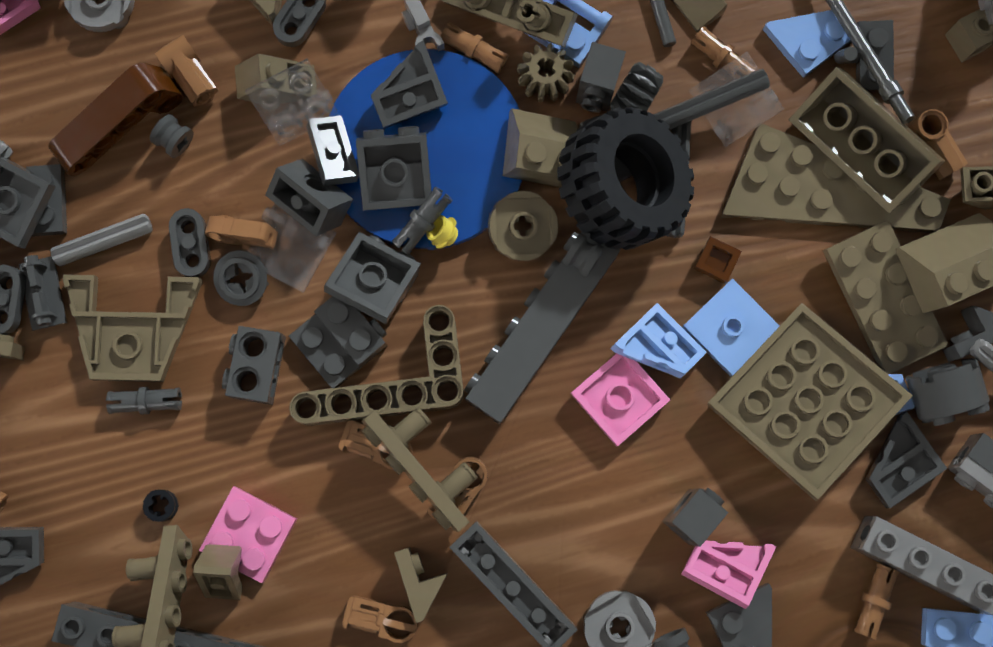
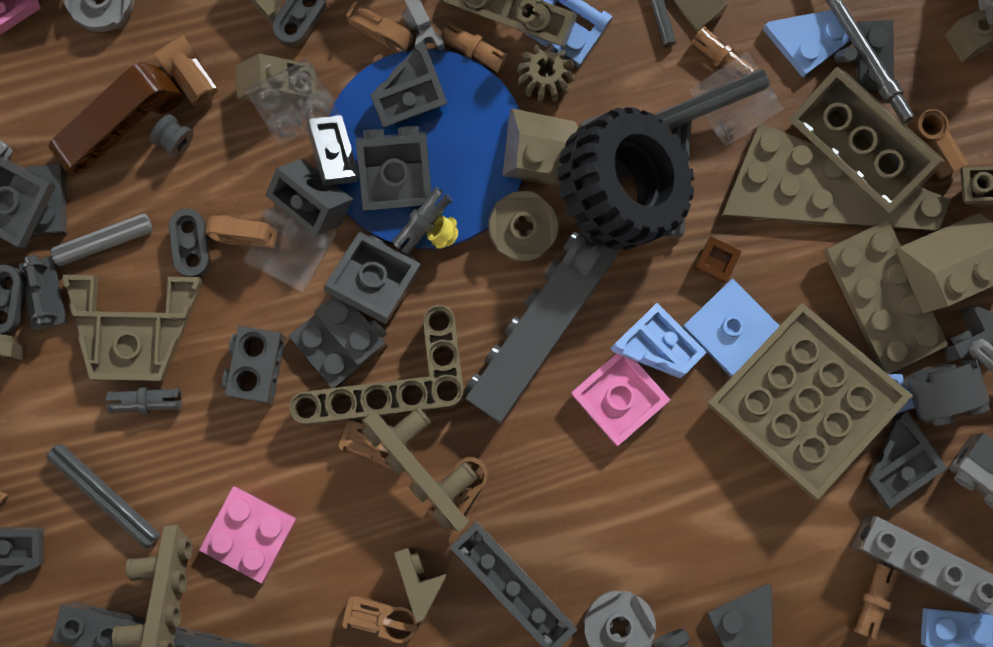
black bush [143,489,179,522] -> none
dark tan slope [193,544,243,600] -> none
dark grey gear [213,250,269,306] -> none
dark grey brick [576,42,626,113] -> none
dark grey gear [610,62,663,112] -> none
dark grey brick [662,488,729,547] -> none
bright pink wing [681,540,776,609] -> none
none -> dark grey axle [46,444,160,548]
none -> medium nougat piece [346,1,415,53]

